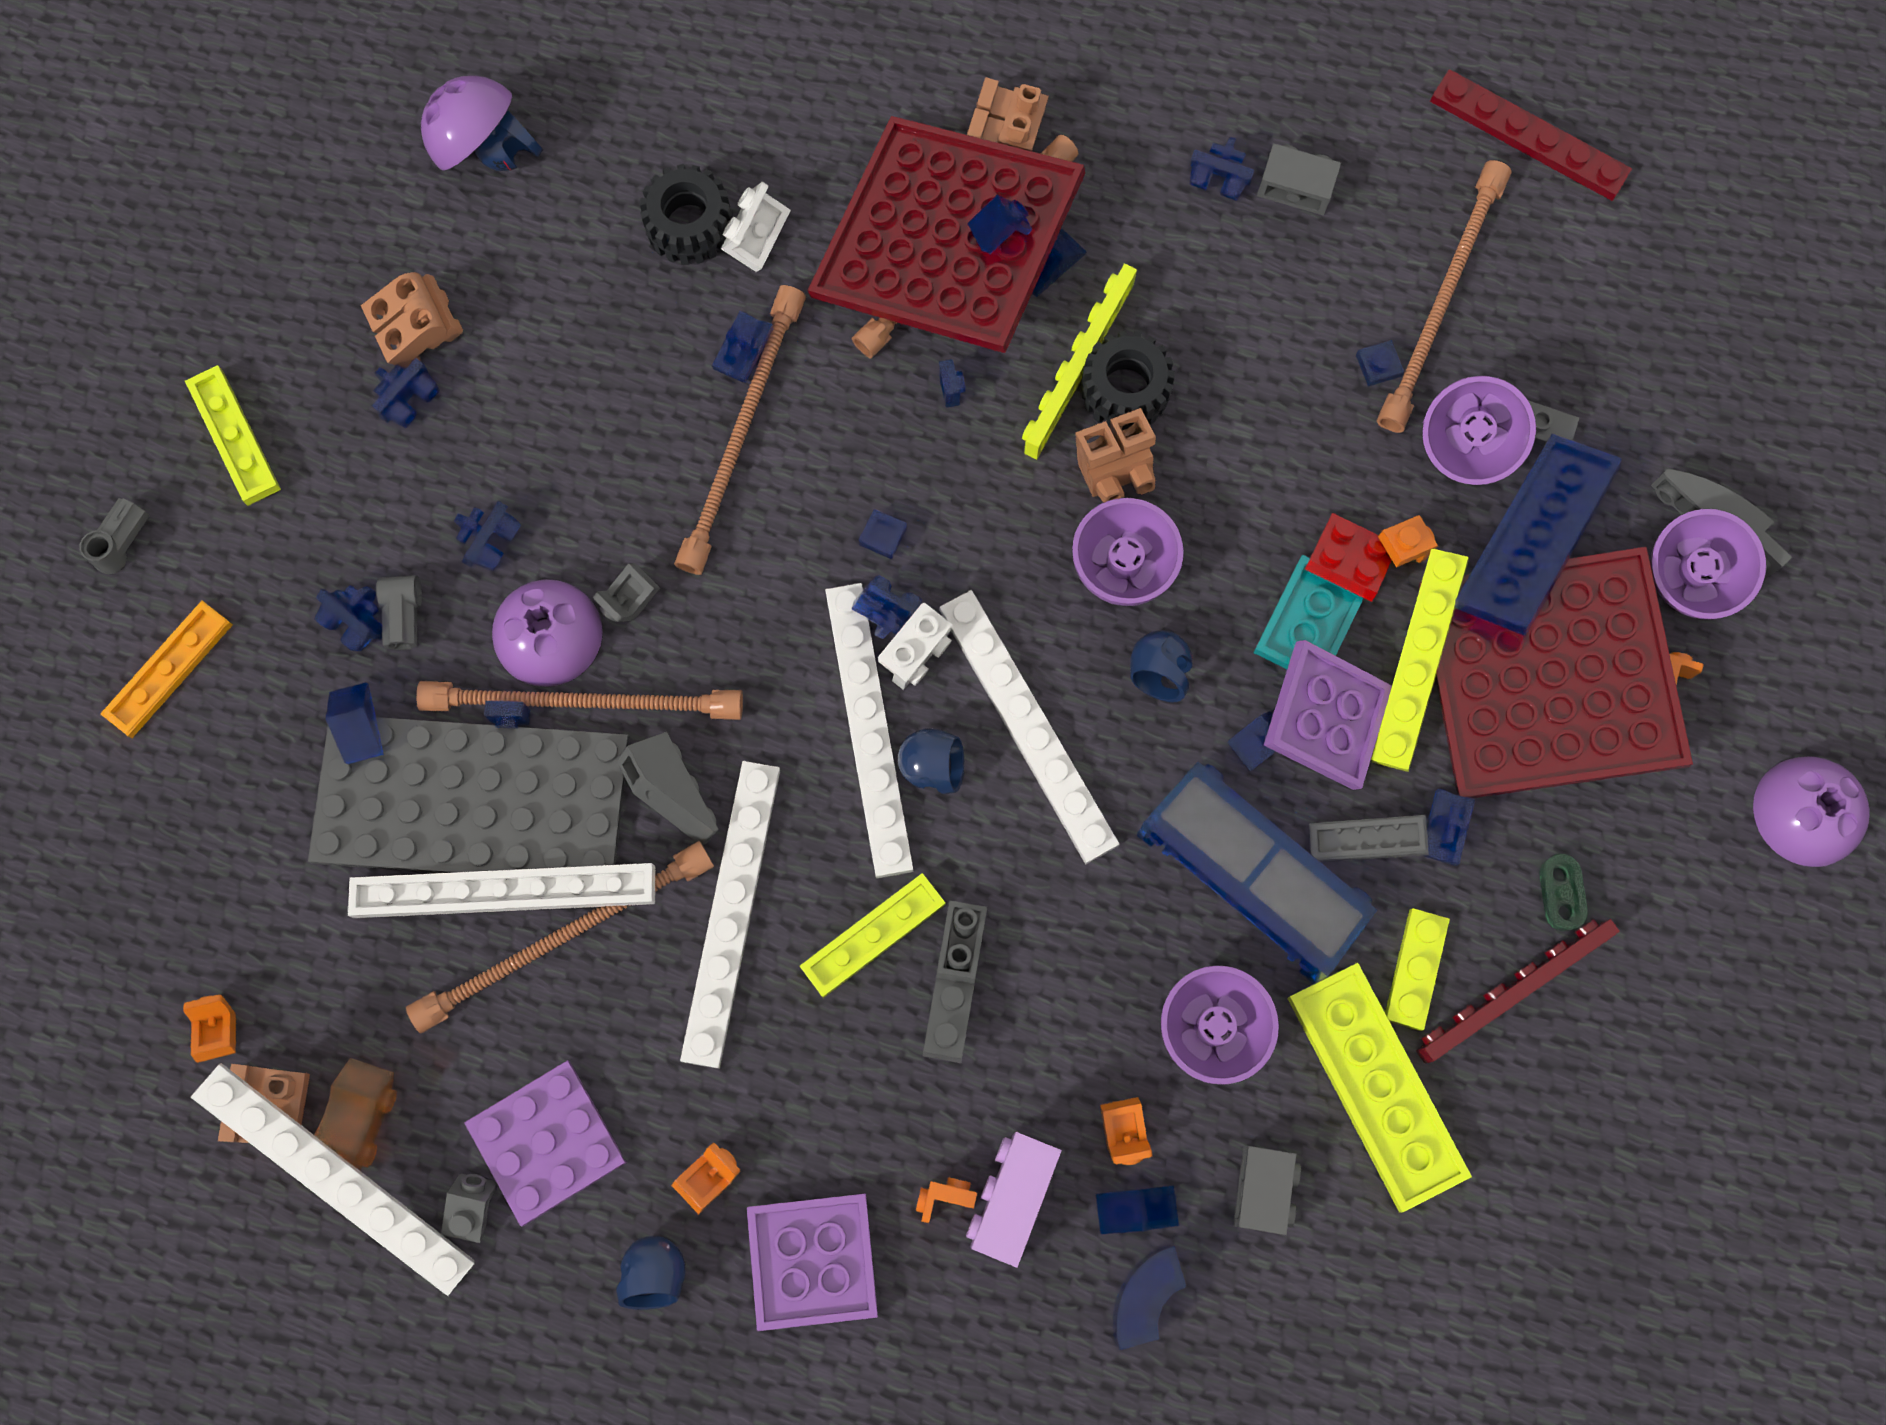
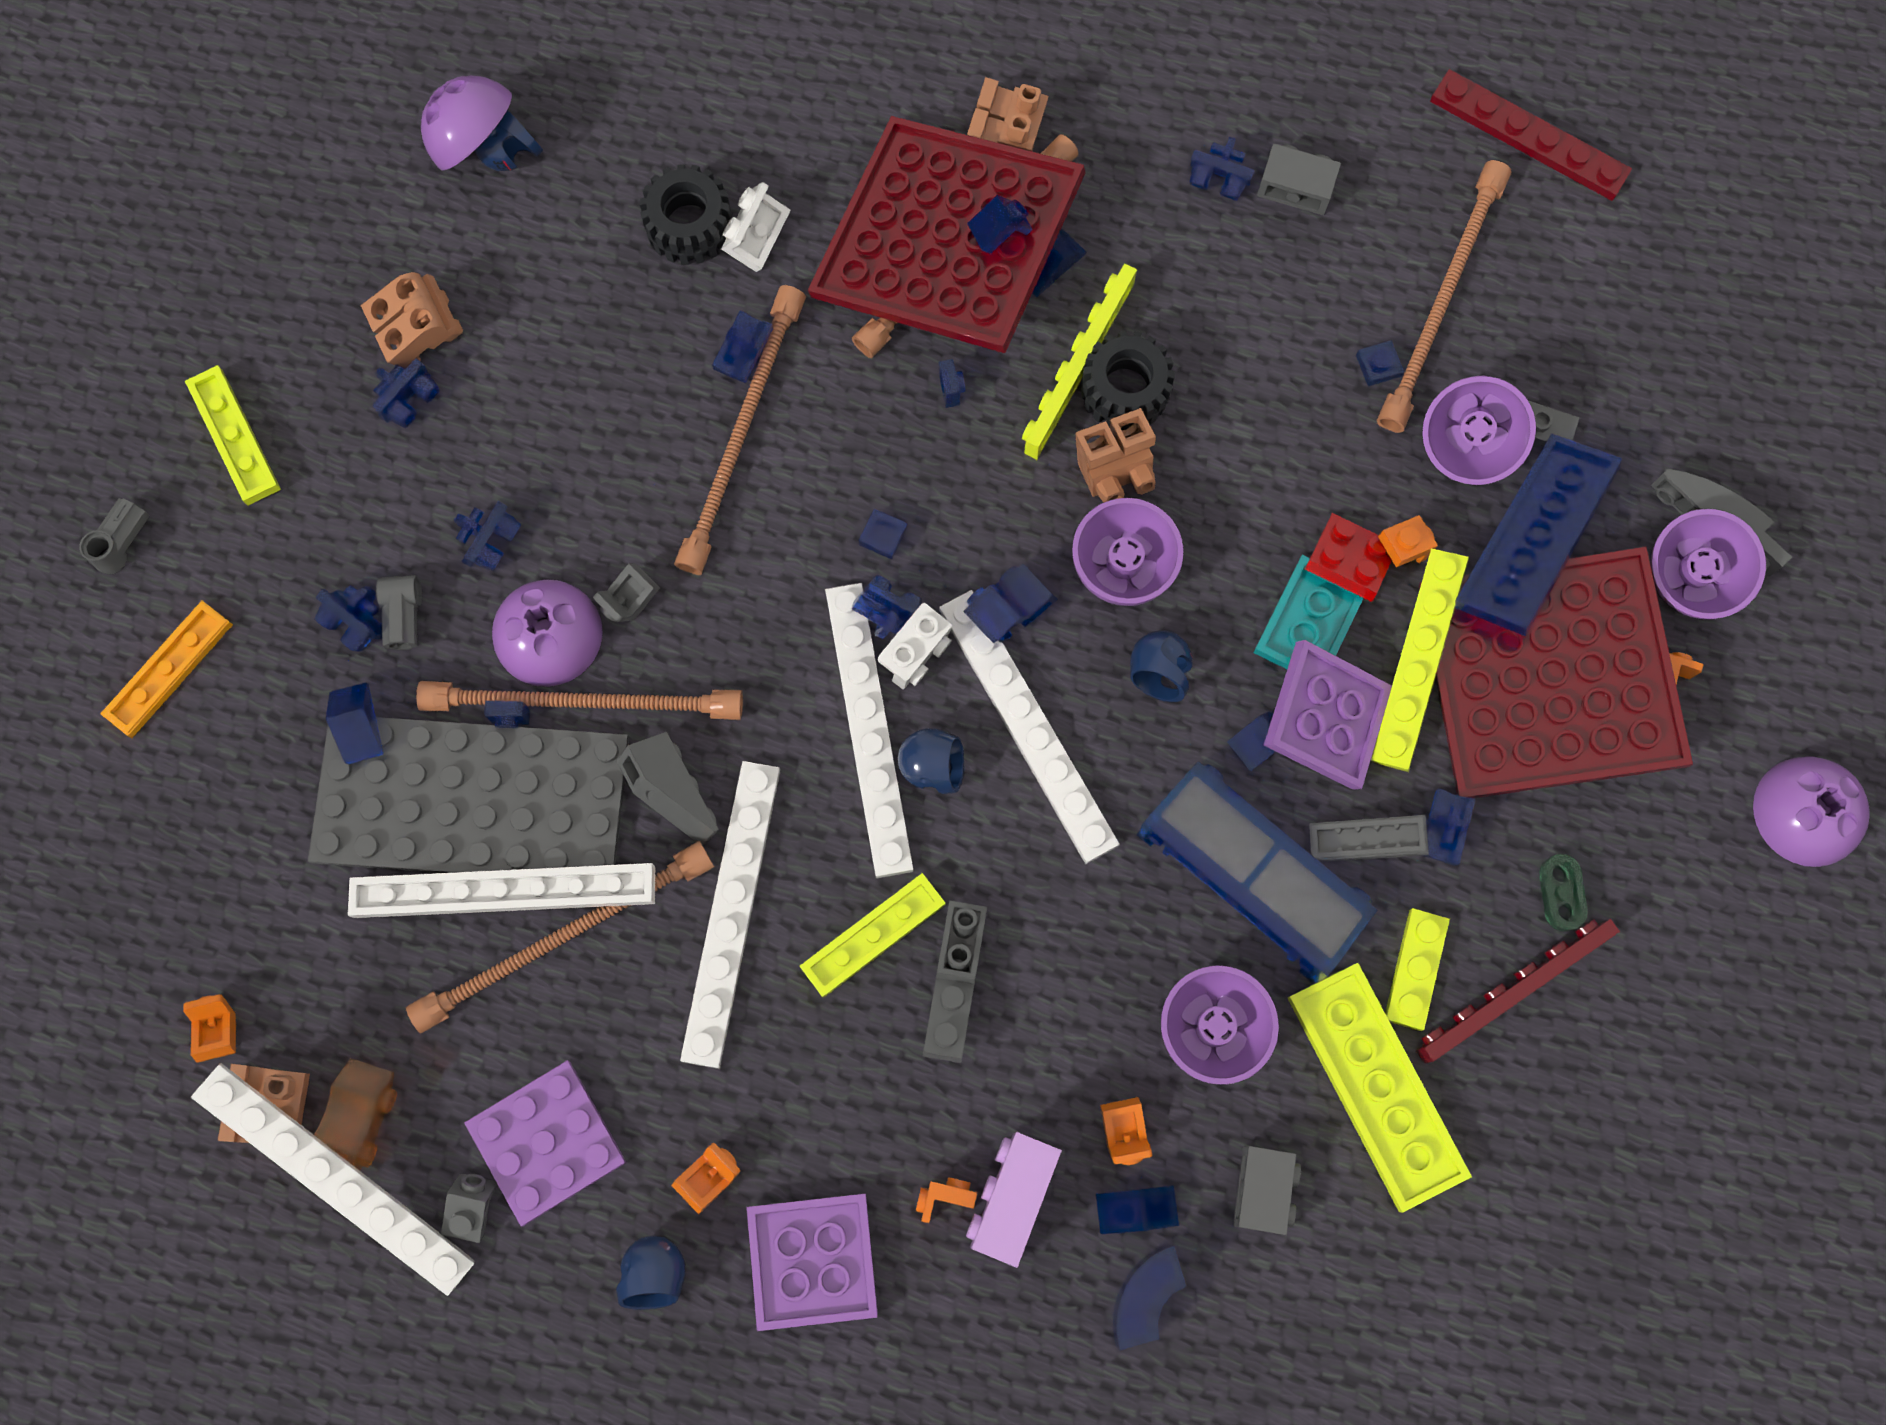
none -> clear blue brick [963,564,1058,644]

